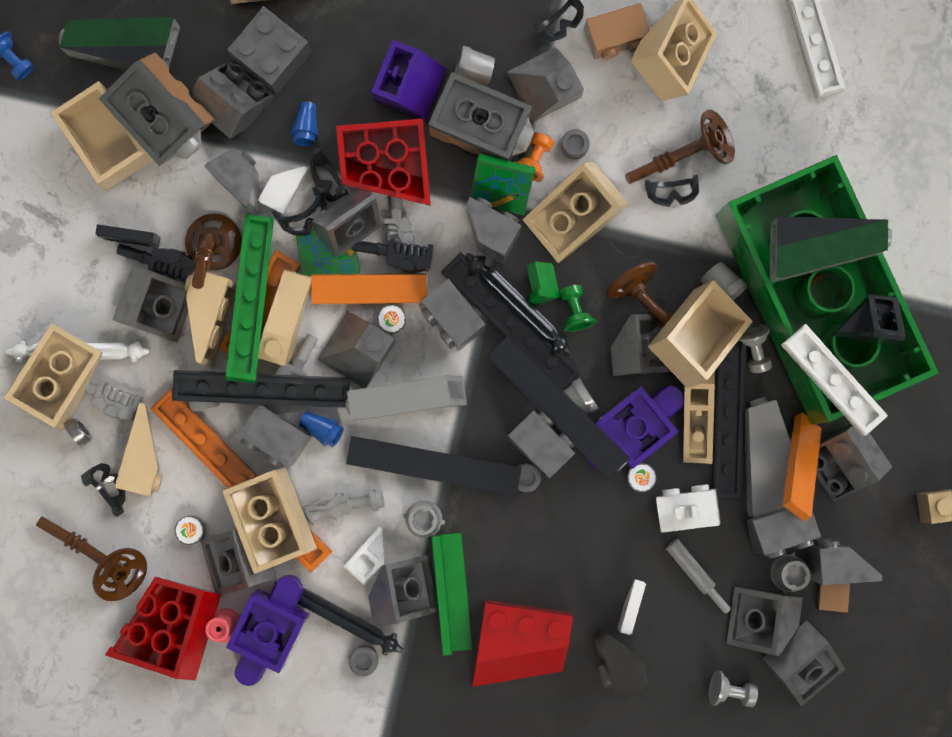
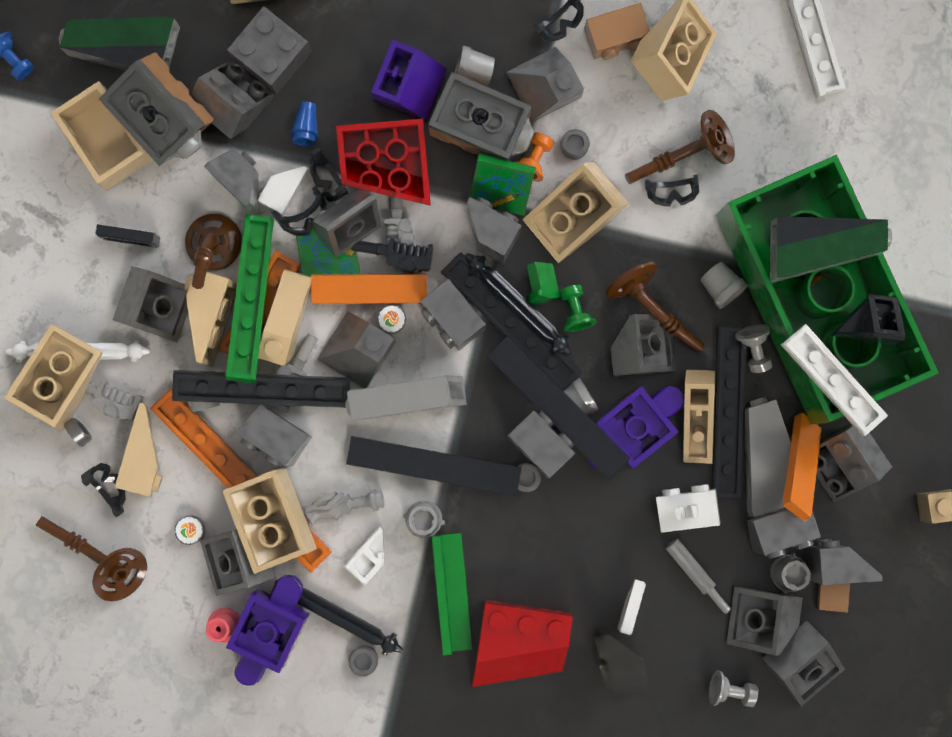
red wedge [105,577,221,681] -> none
black piece [116,244,195,284] -> none
blue cone [299,411,344,447] -> none
flat silver slope [368,554,439,626] -> none
tile [627,463,656,492] -> none
tan piece [648,280,753,388] -> none

